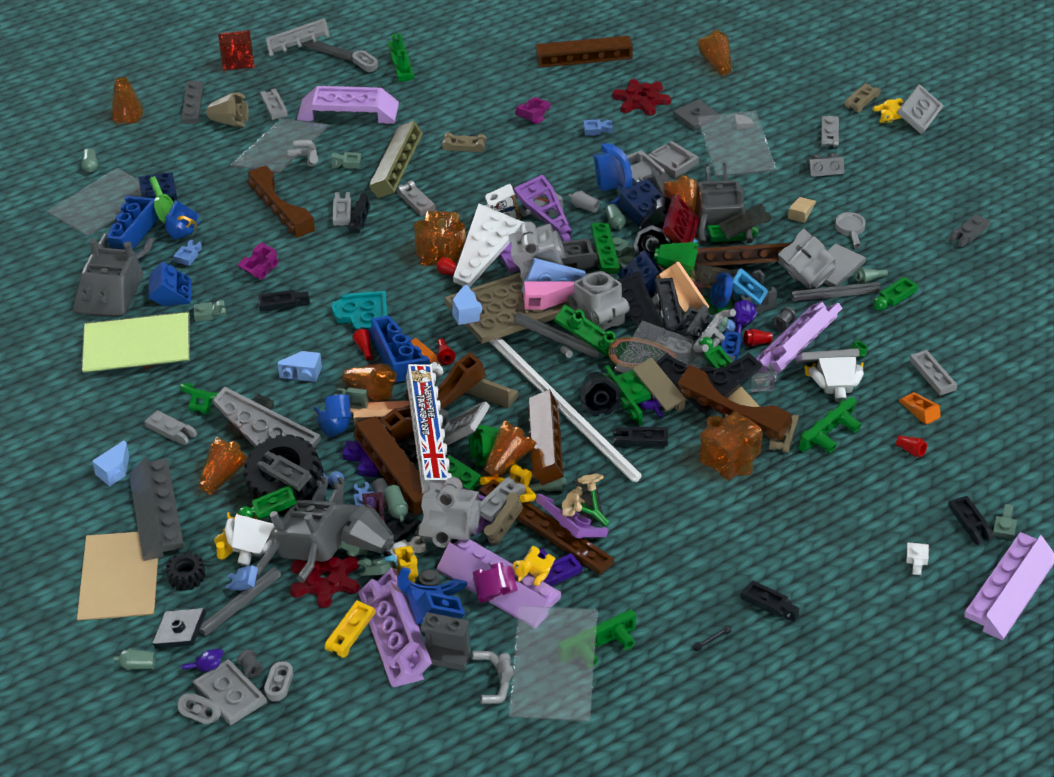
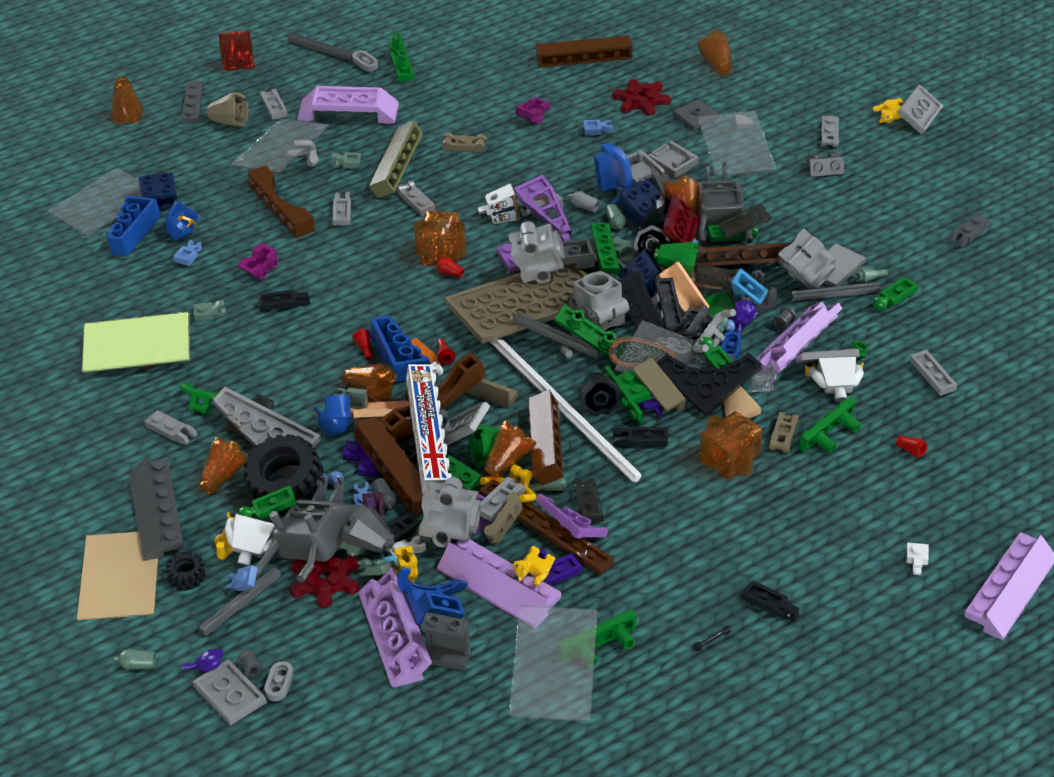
dark grey piece [73,233,154,317] -> none
sand green piece [81,148,98,172] -> none
light blue slope [92,441,129,486] -> none
blue slope [148,261,191,306] -> none
bright green piece [149,176,174,223] -> none
plate [152,608,206,649] -> none
light grey plate [178,693,221,724] -> none
dark grey hinge [256,451,312,491] -> none
light grey hinge [266,18,330,57] -> none
light blue slope [278,351,322,382] -> none
yellow plate [324,600,376,658] -> none
teal plate [332,291,387,332] -> none
black hinge [348,194,370,233] -> none
sand green piece [384,485,408,522] -> none
dark grey plate [419,570,440,586] -> none
light blue slope [452,285,482,325] -> none
white wing [453,204,524,288] -> none
light grey piece [471,651,514,704] -> none
magenta cylinder [473,563,518,604] -> none
light blue wing [522,258,586,293] -> none
bright pink slope [523,281,574,310] -> none
tan plant [562,474,610,527] -> none
reddish brown arch [678,365,793,441] -> none
blue tile [710,272,733,309] -> none
red cone [743,328,773,347] -> none
tan slope [788,197,816,223] -> none
light grey piece [835,212,865,249] -> none
dark tan plate [844,83,881,113] -> none
orange slope [899,392,941,424] -> none
black hinge [948,496,994,545] -> none
sand green plate [993,504,1017,540] -> none

